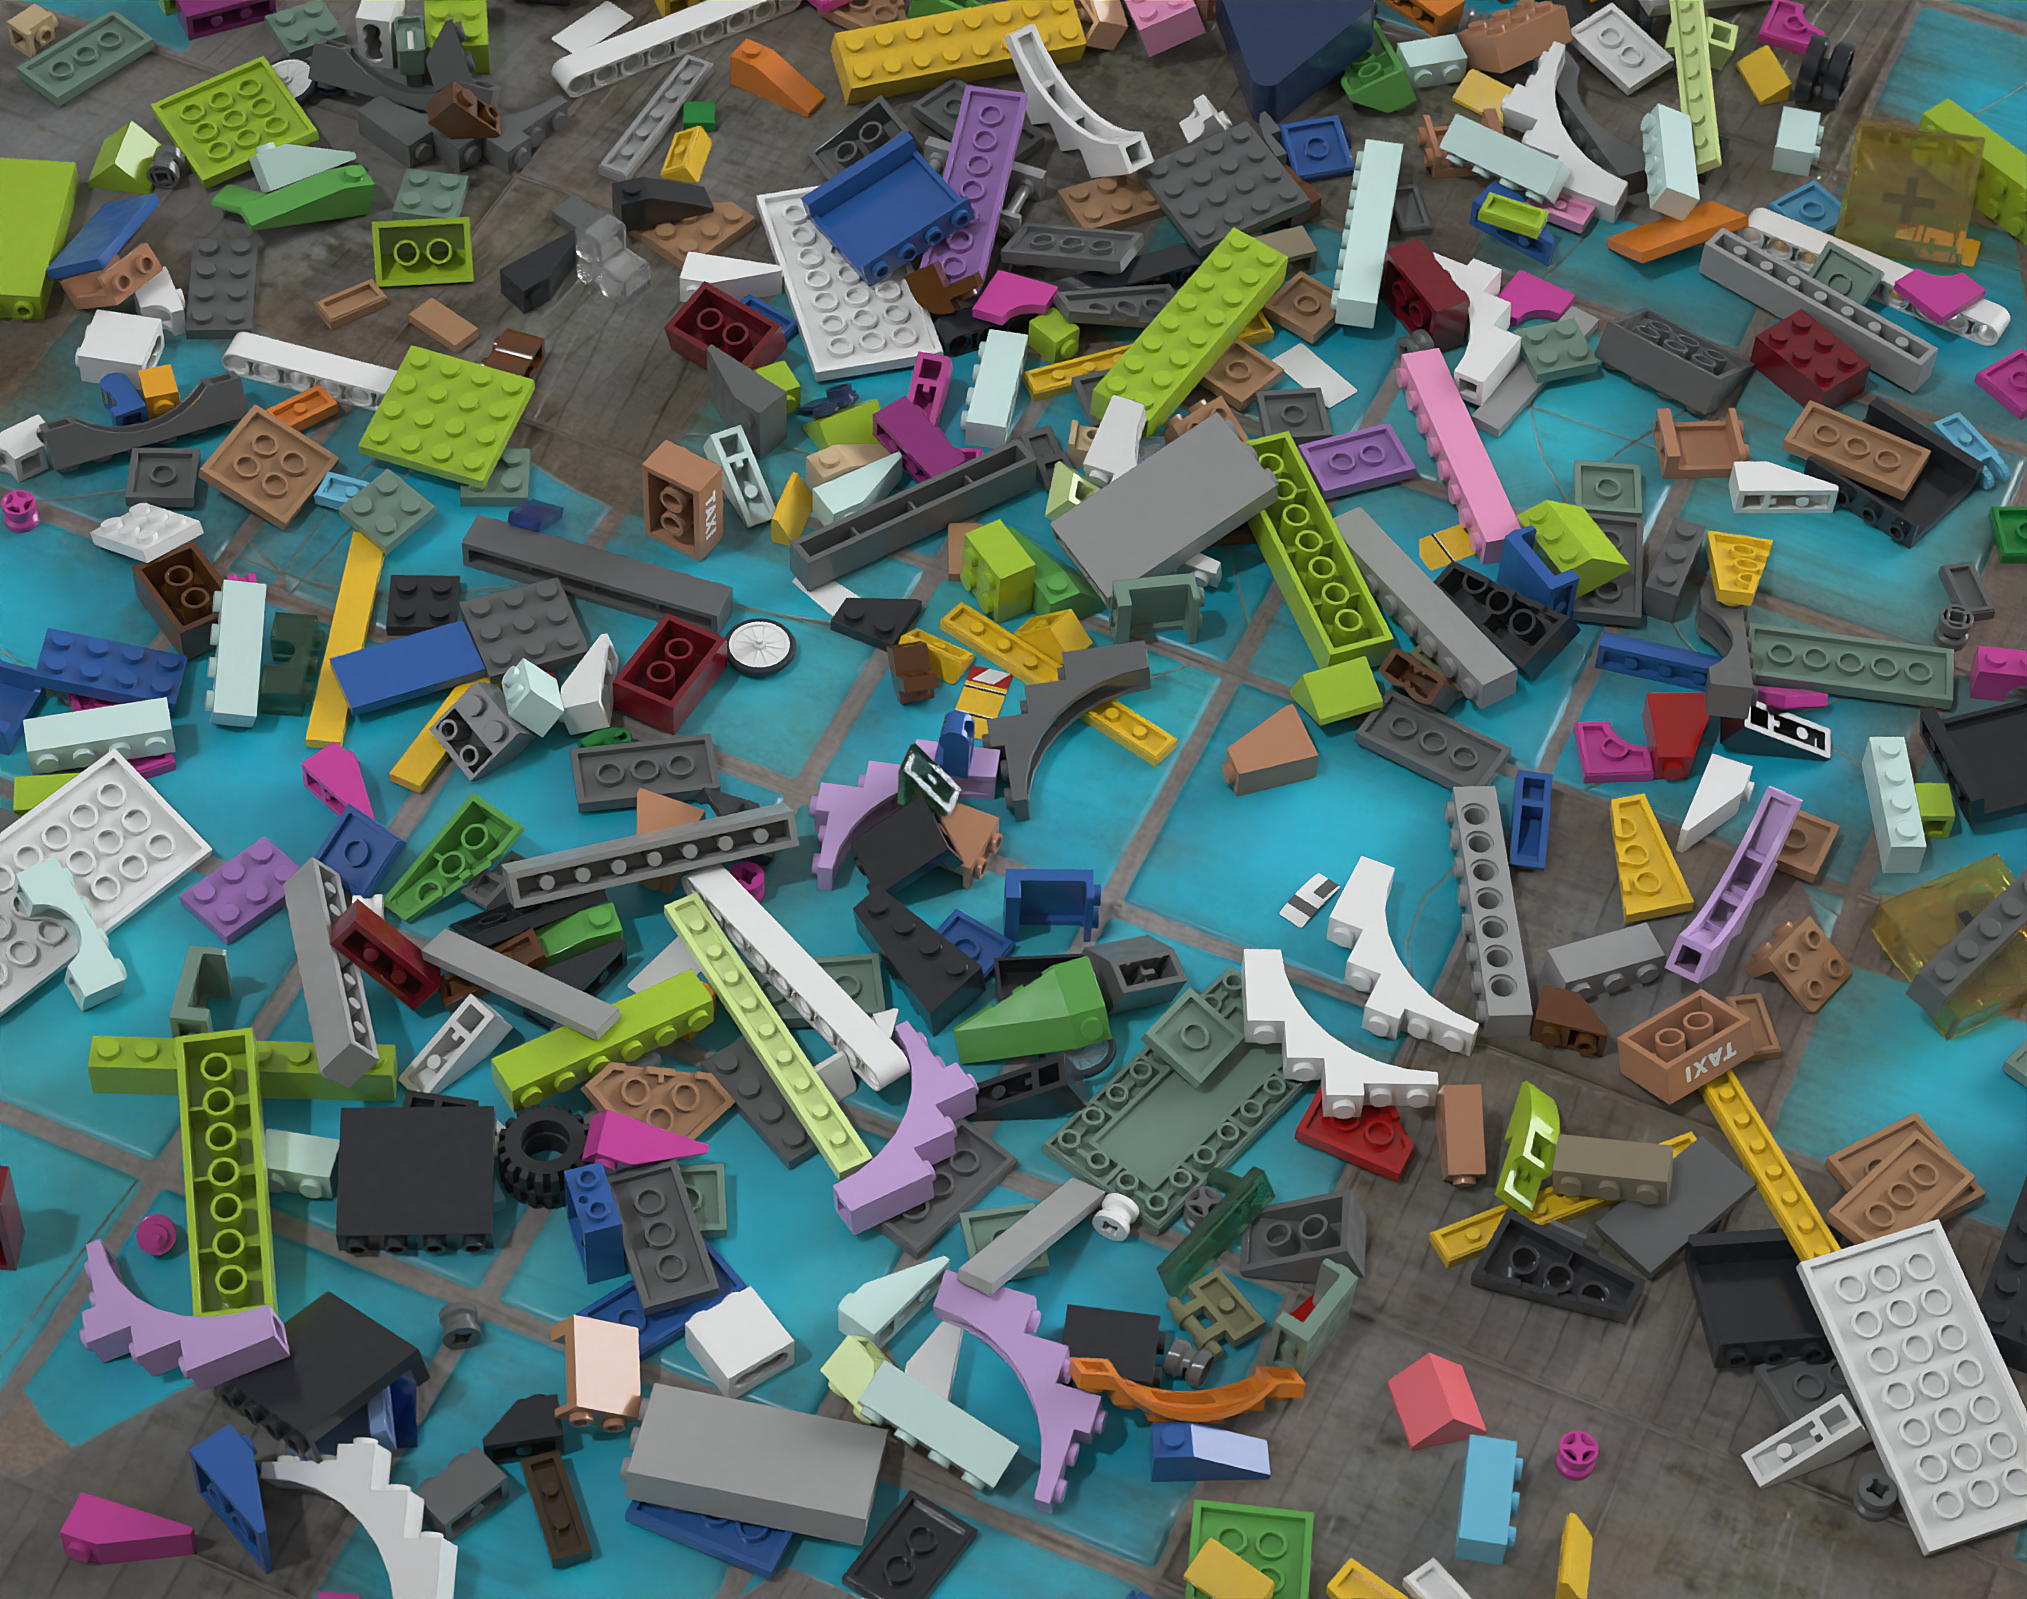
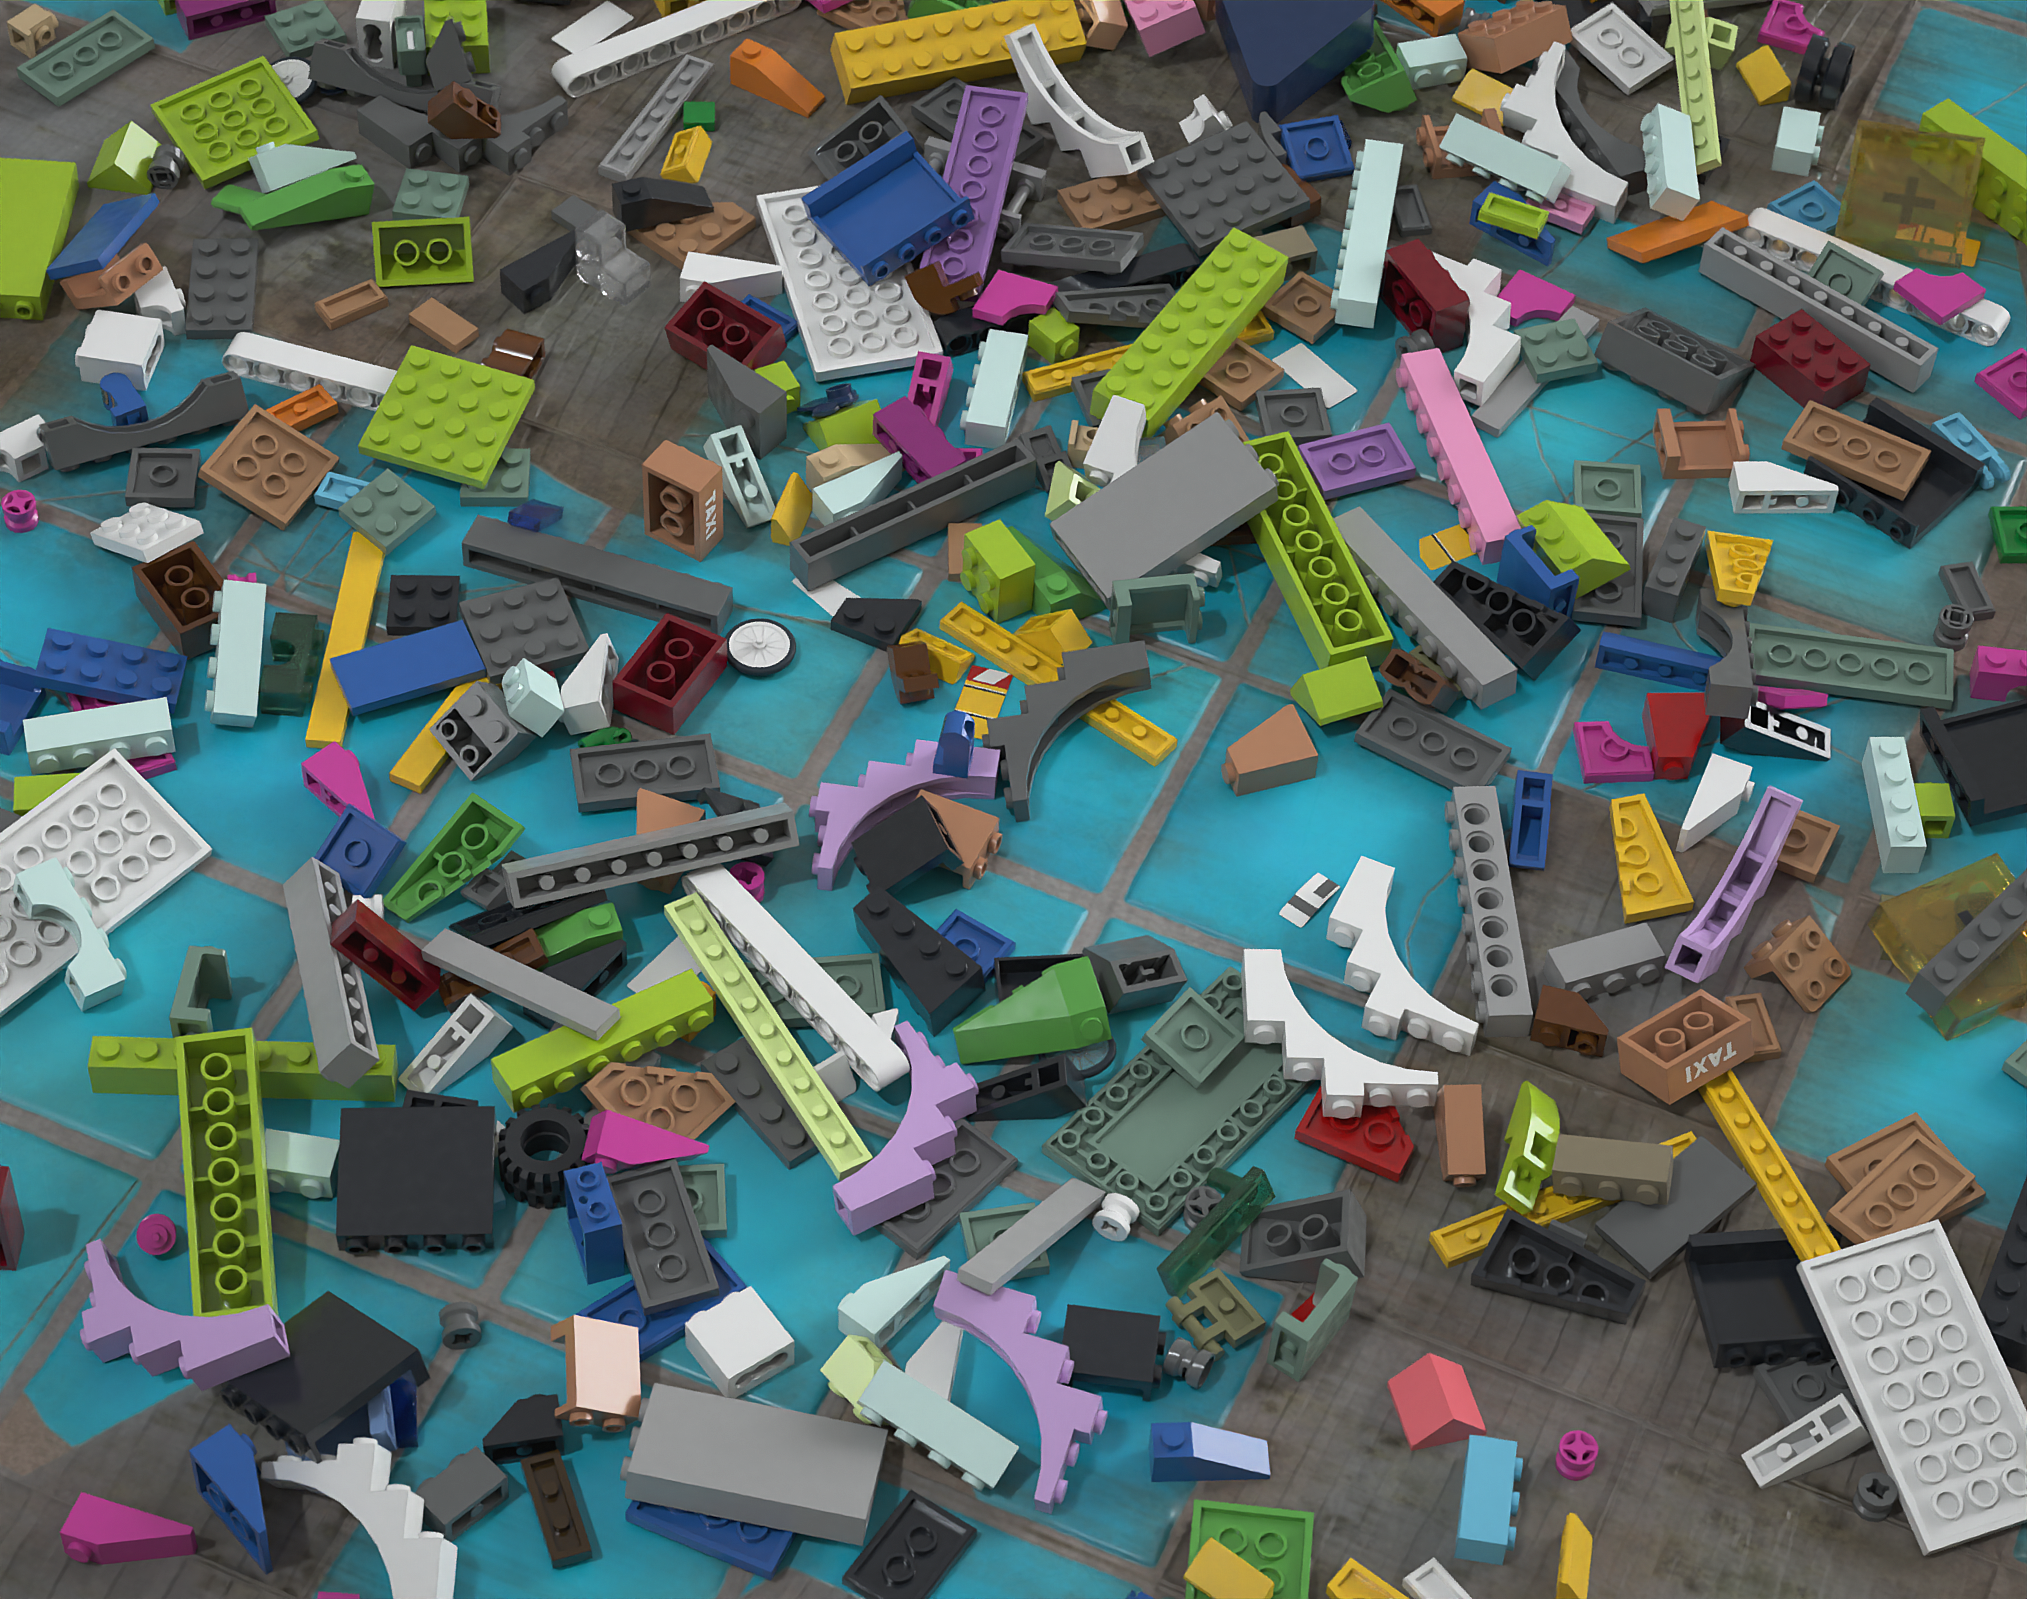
light orange brick [138,364,180,420] -> none
medium lavender plate [179,836,300,946] -> none
slope [897,743,962,817] -> none
blue panel [1003,869,1101,942] -> none
orange piece [1069,1357,1306,1426] -> none

